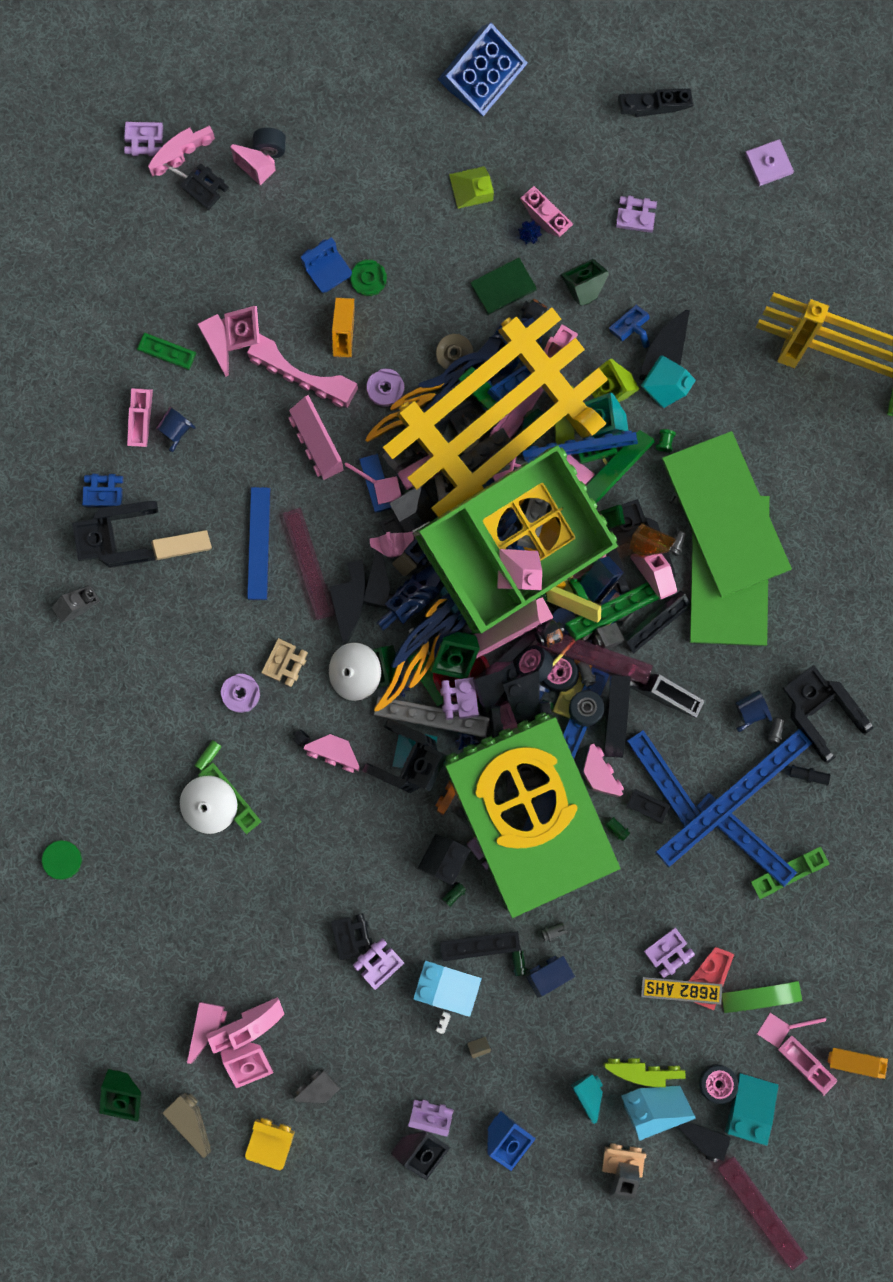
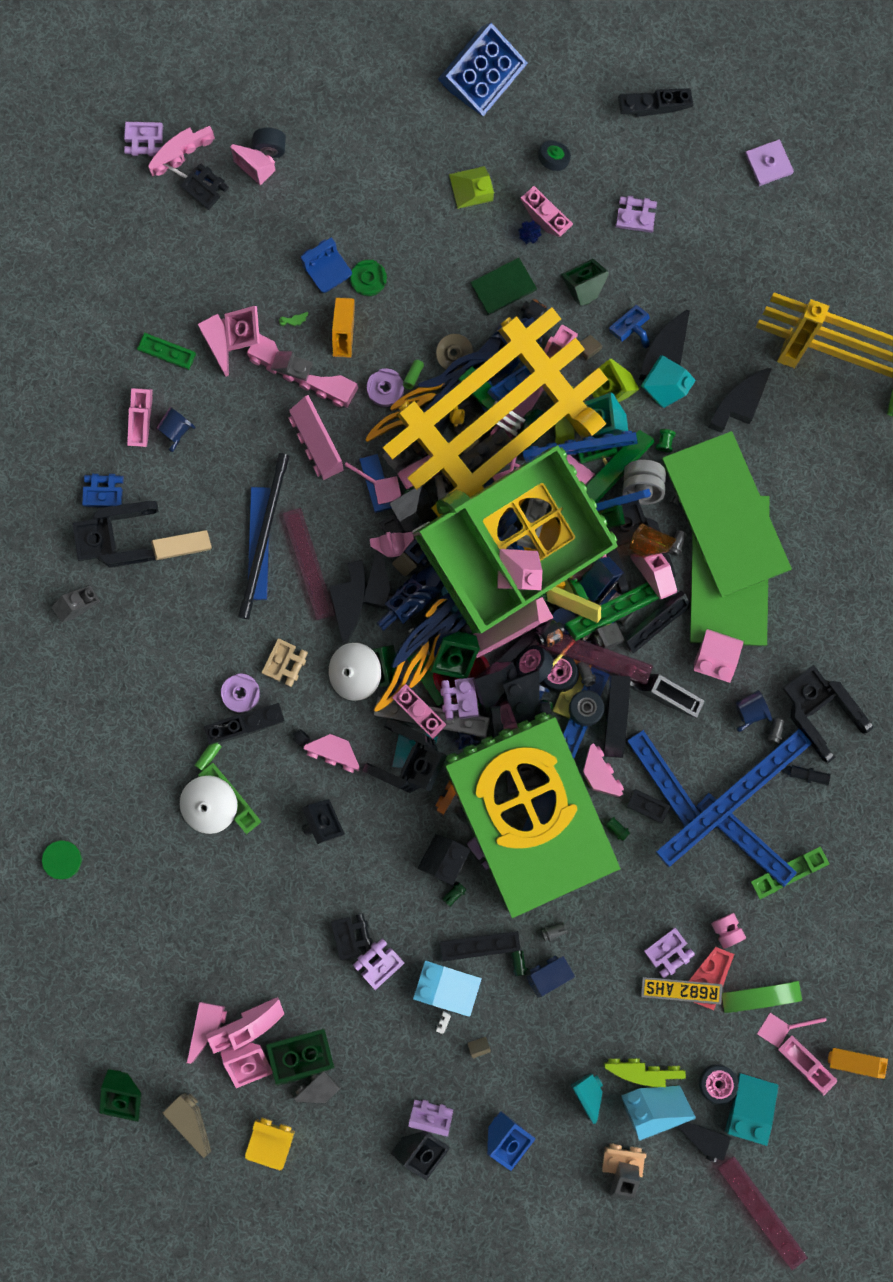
none -> black slope [204,703,285,745]
none -> black piece [238,453,290,620]
none -> dark green slope [266,1028,335,1086]
none -> flat silver slope [271,351,313,381]
none -> bright green piece [279,312,308,326]
none -> black tile [302,799,345,844]
none -> bright pink slope [392,684,446,738]
none -> bright green axle [403,360,424,390]
none -> bright green slope [436,490,473,514]
none -> yellow plate [450,406,465,427]
none -> white tile [494,401,525,436]
none -> black wheel [538,140,571,171]
none -> dark tan slope [580,335,602,360]
none -> blue tile [596,489,651,511]
none -> light grey wheel [623,460,666,505]
none -> bright pink slope [694,629,743,683]
none -> black slope [708,368,772,433]
none -> bright pink wheel [711,913,746,949]

